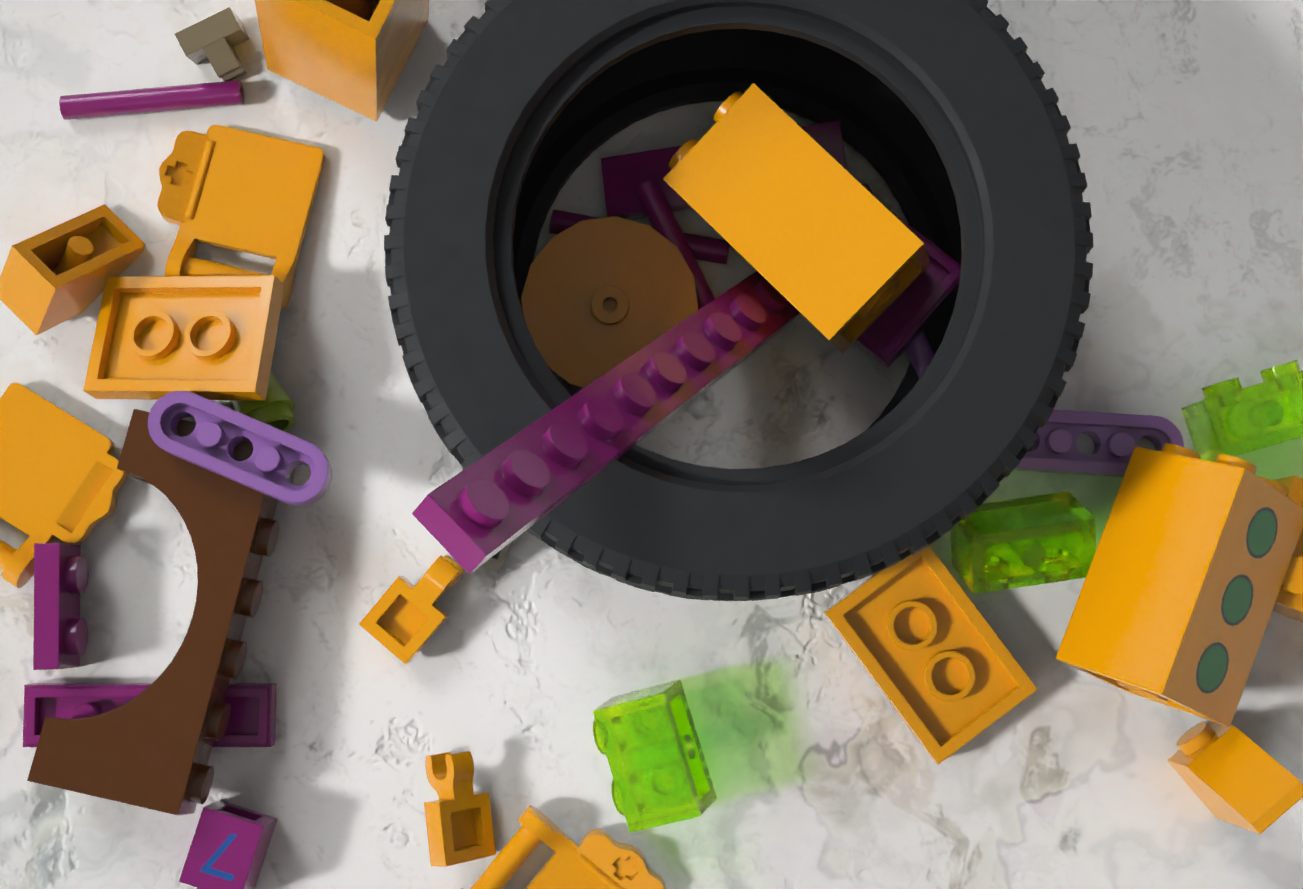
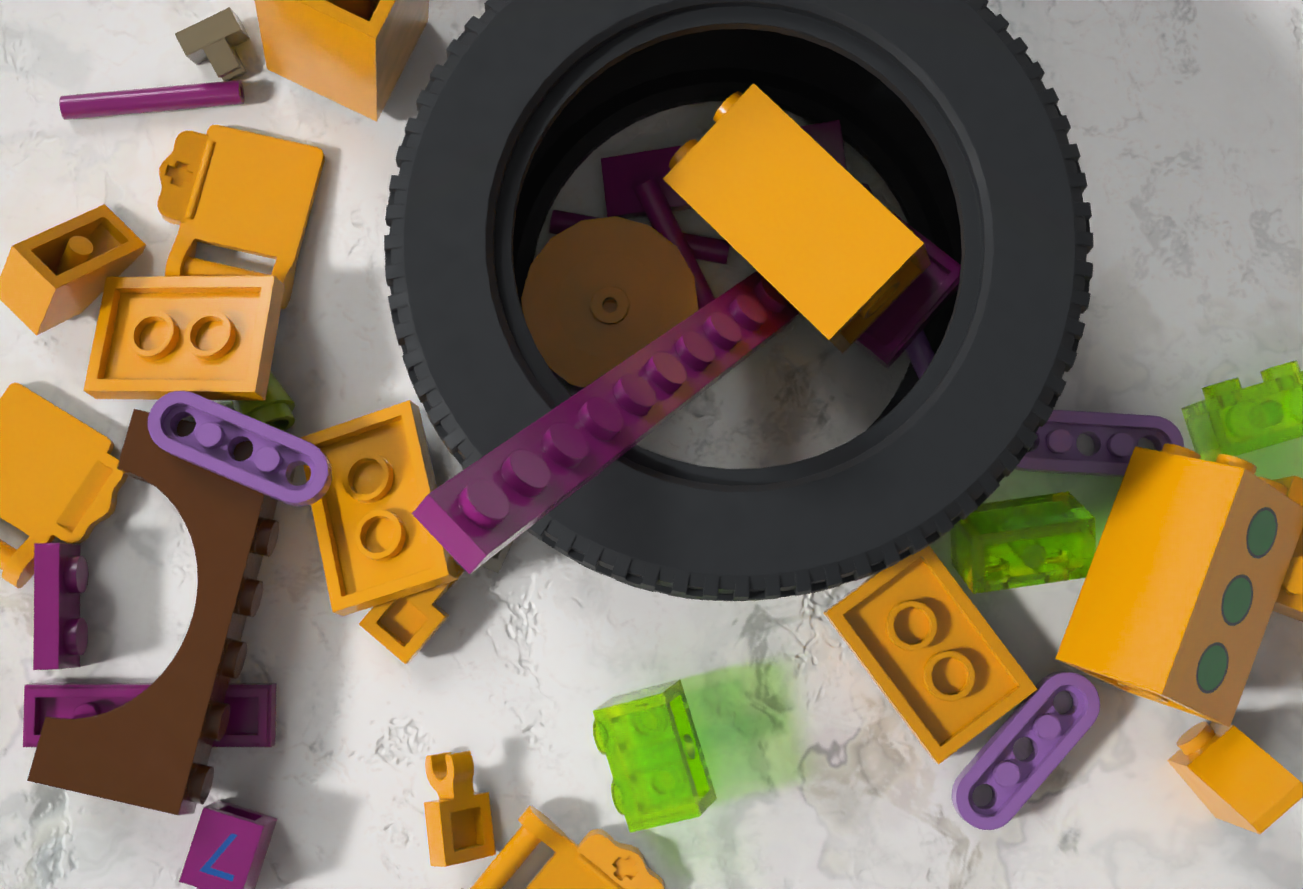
none -> light orange plate [300,400,458,616]
none -> medium lavender plate [952,671,1100,830]

